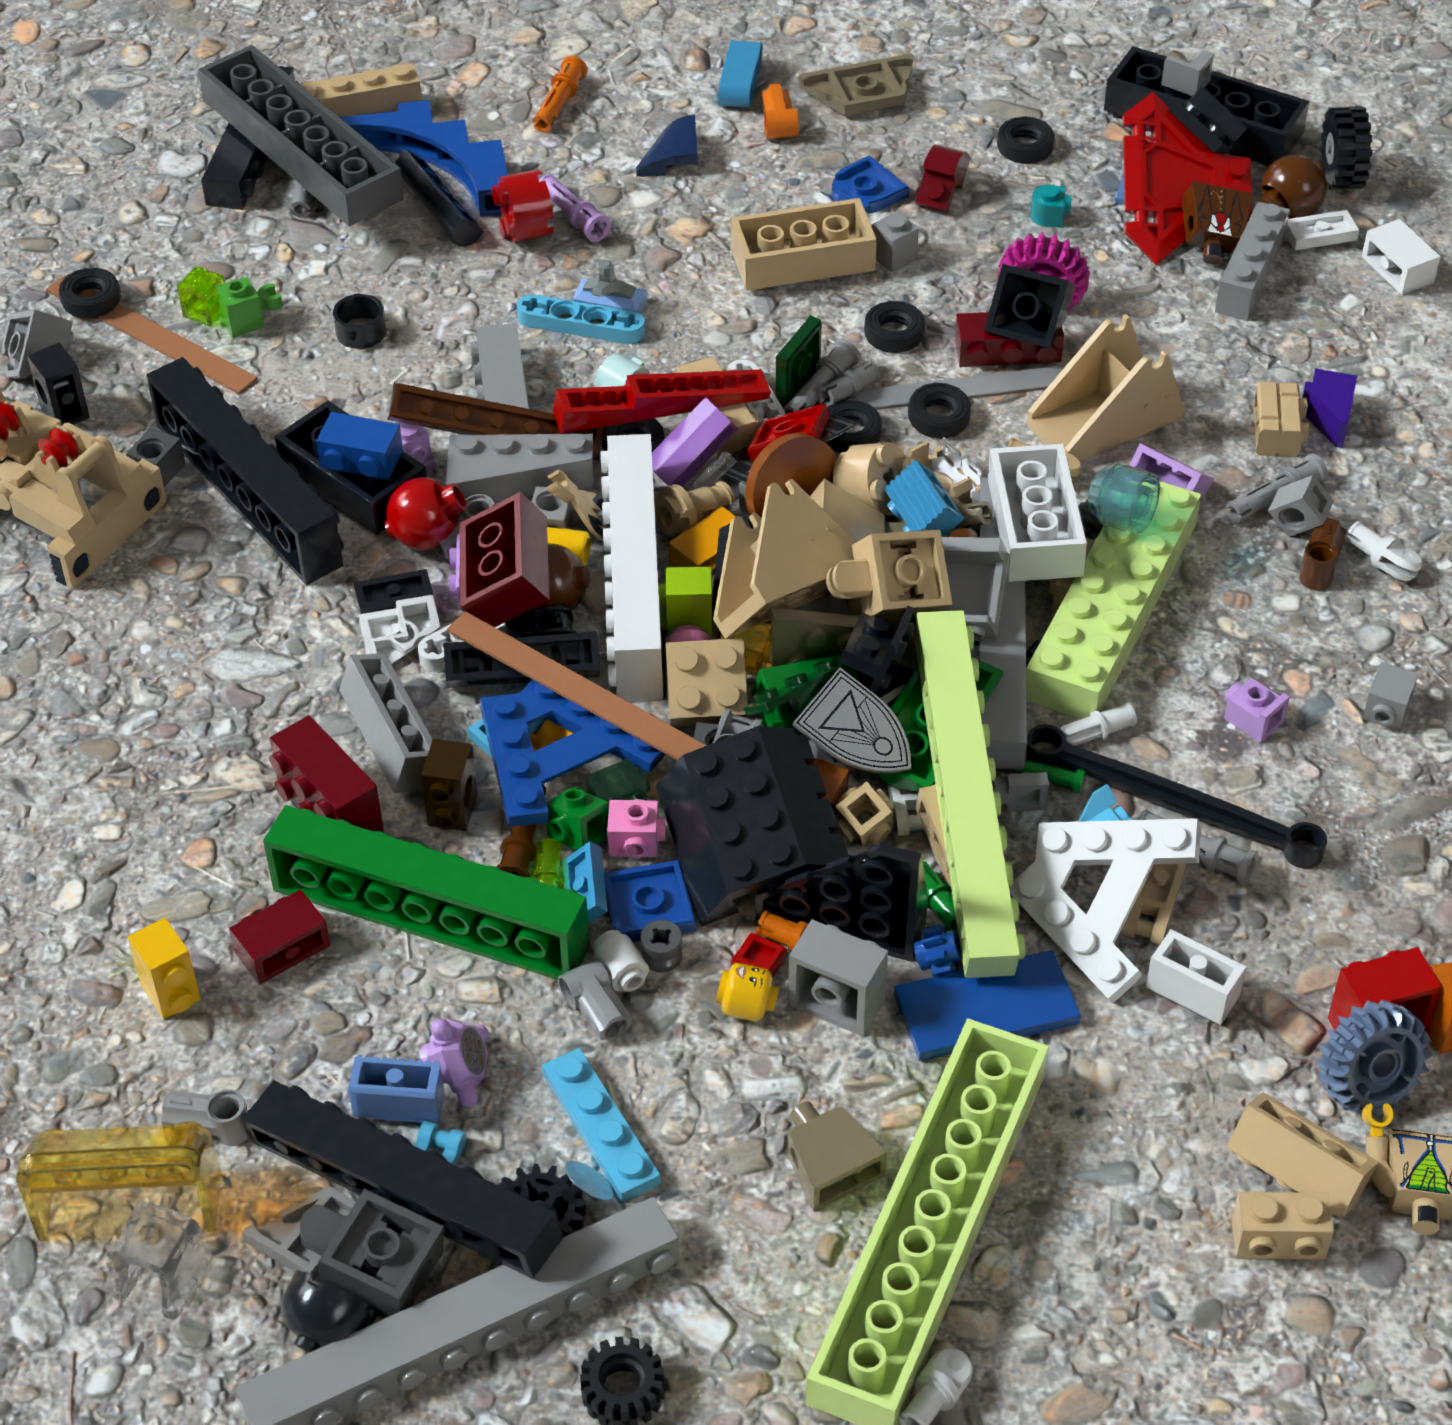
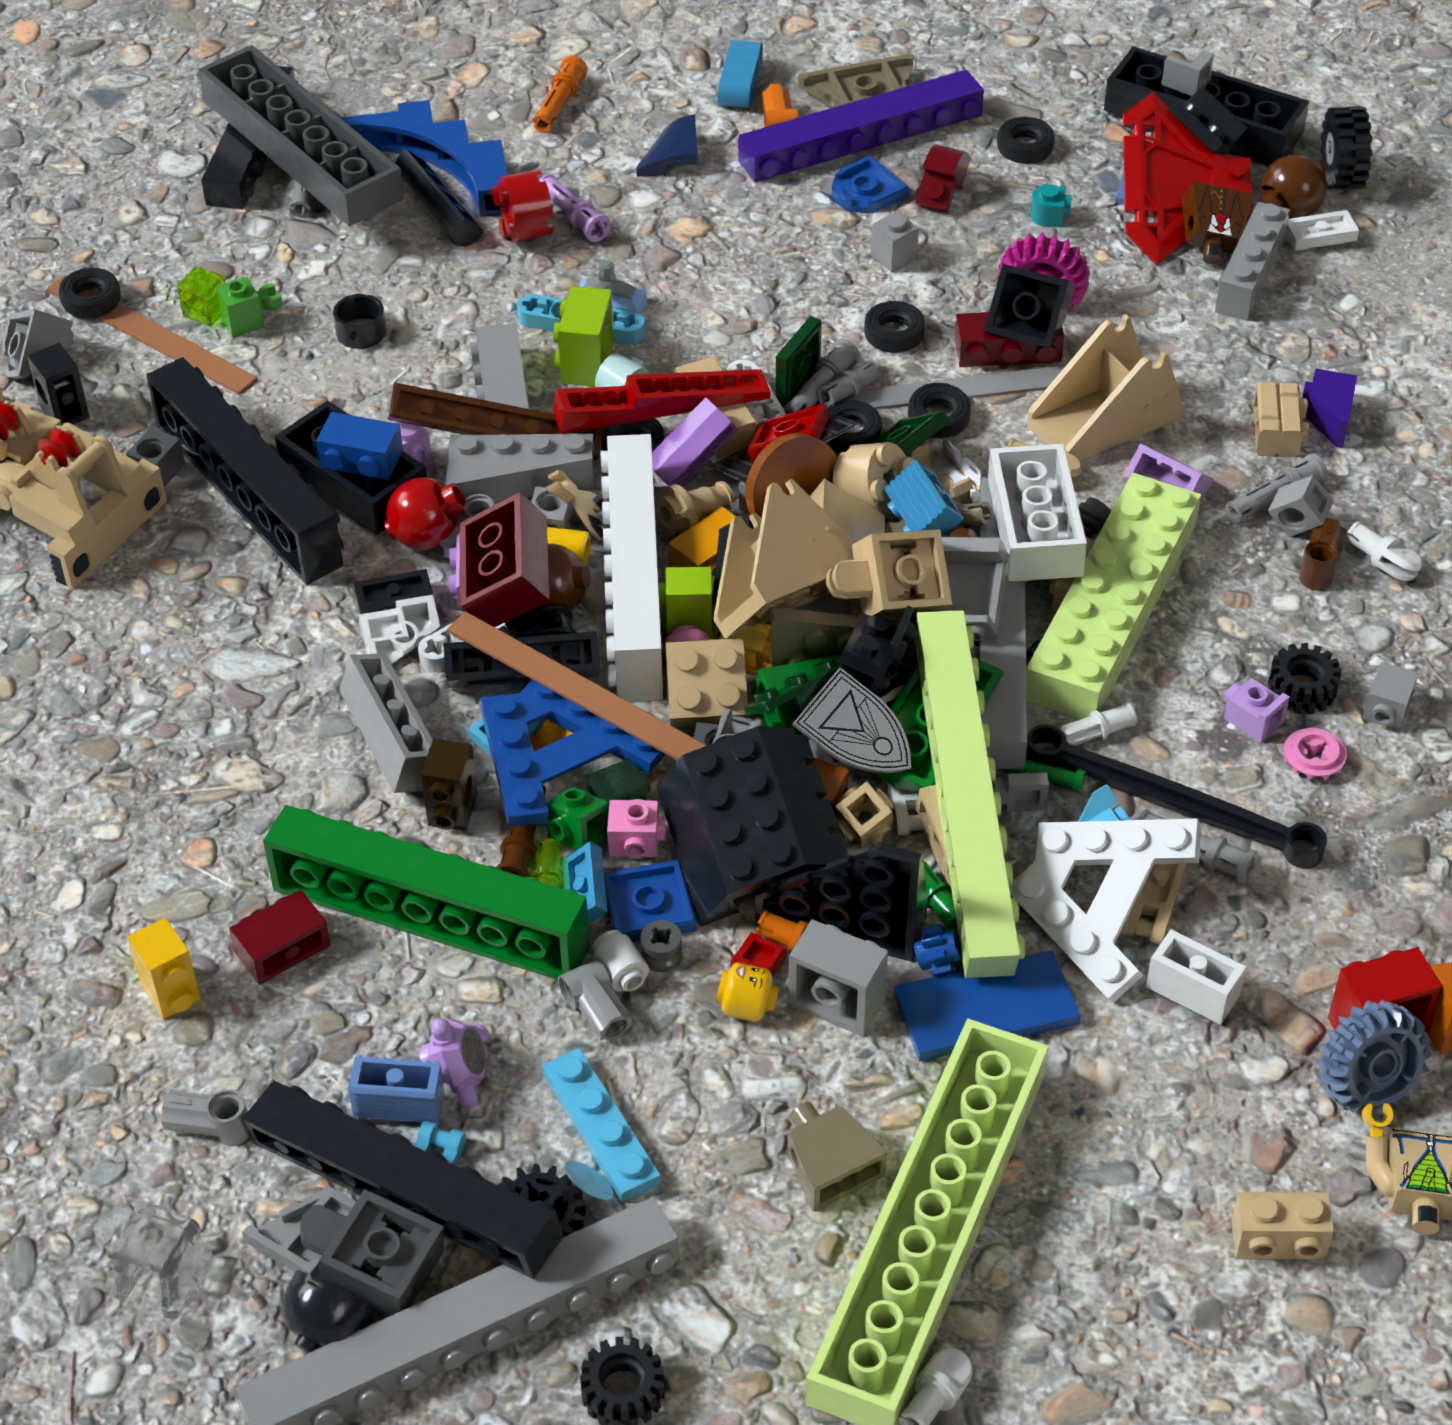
clear yellow windscreen [16,1121,221,1241] -> none
dark red brick [269,715,384,832] -> none
tan brick [300,63,422,117] -> none
clear plate [685,452,737,491] -> none
tan brick [730,198,877,291] -> none
clear light blue piece [1088,463,1160,534] -> none
tan brick [1226,1092,1378,1219] -> none
white brick [1362,219,1440,295] -> none
none -> lime brick [553,286,614,387]
none -> dark purple brick [738,69,984,183]
none -> dark green tile [870,410,950,457]
none -> black tyre [1268,643,1342,715]
none -> bright pink gear [1283,728,1347,781]

